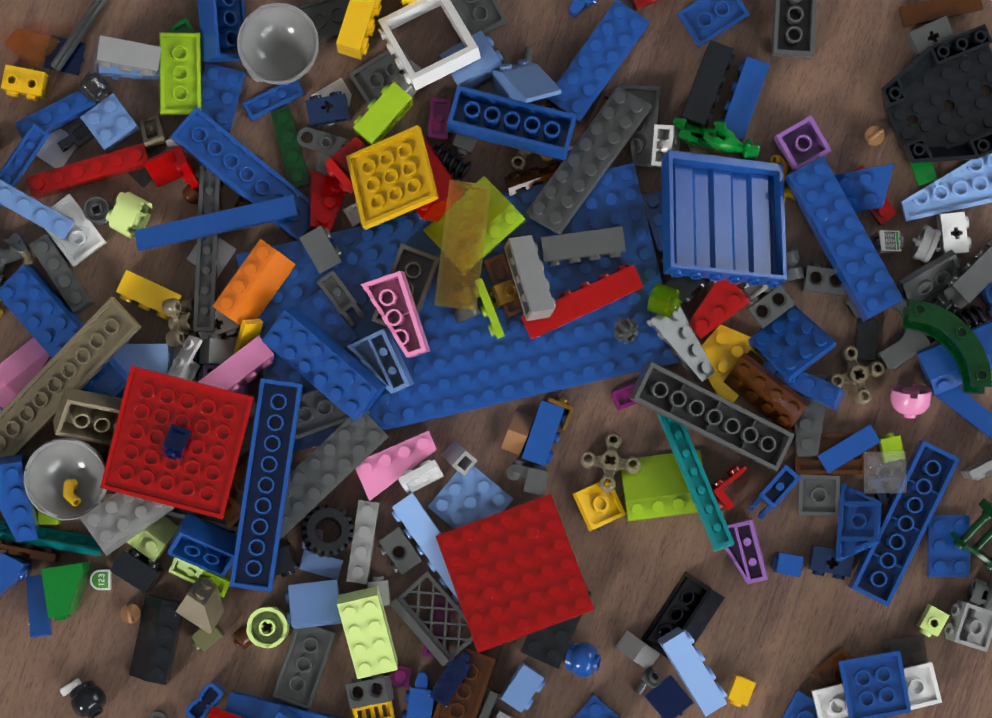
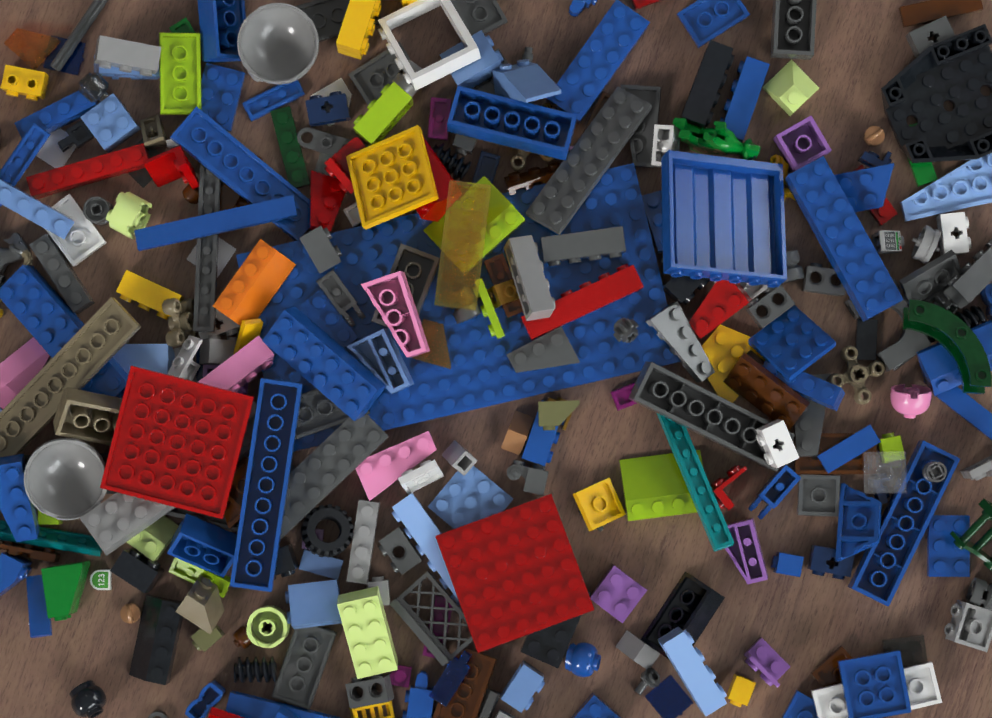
white tile [60,678,82,697] -> none
yellow arm [63,479,81,507] -> none
clear blue bracket [162,424,192,460] -> none
dark tan gear [580,433,641,493] -> none
clear neon green brick [647,283,681,318] -> none
yellowish green brick [916,604,950,637] -> none
none -> black piece [234,656,277,683]
none -> clear orange wing [412,319,451,369]
none -> dark blue tile [470,151,501,188]
none -> dark grey wing [507,326,580,373]
none -> olive slope [538,400,580,430]
none -> medium lavender brick [590,565,647,623]
none -> medium lavender bracket [744,637,790,688]
none -> white brick [756,419,799,468]
none -> yellowish green slope [762,59,819,116]
none -> dark blue bracket [858,151,892,168]
none -> flat silver wheel [922,462,947,482]

